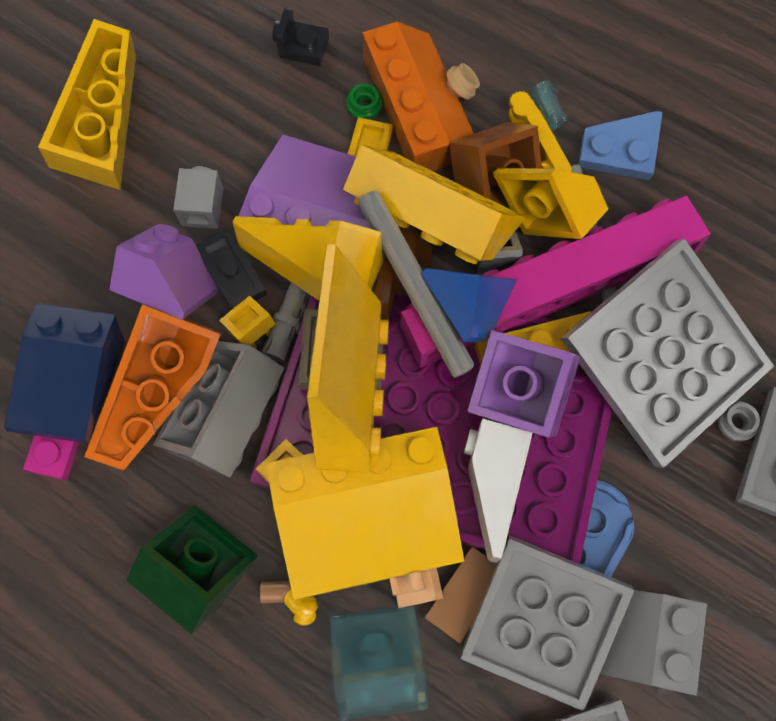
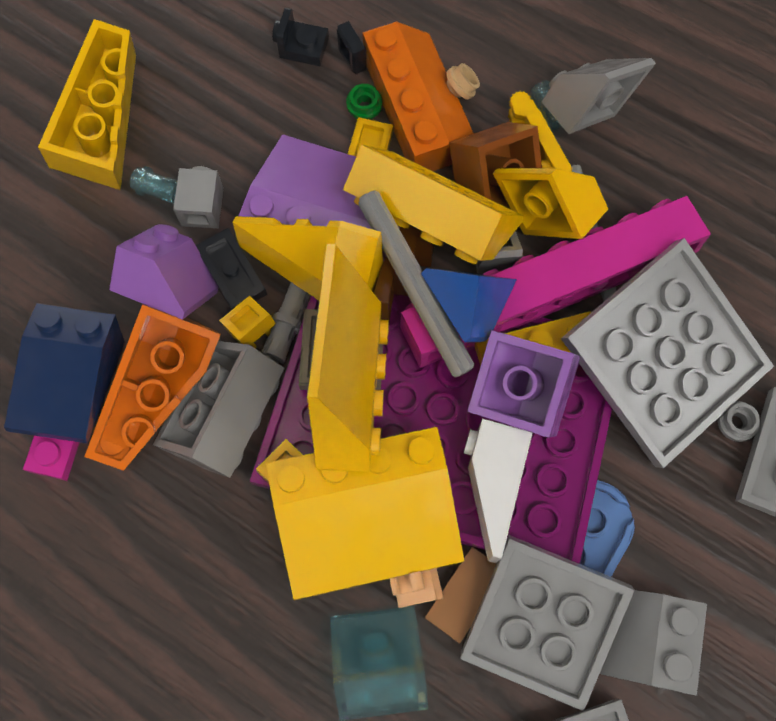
dark green slope [126,506,257,634] -> none
arm [260,581,318,626] -> none
medium blue wing [578,111,663,181] -> none
none -> clear light blue pin [130,166,177,204]
none -> black tile [337,21,366,75]
none -> light grey slope [541,58,656,134]

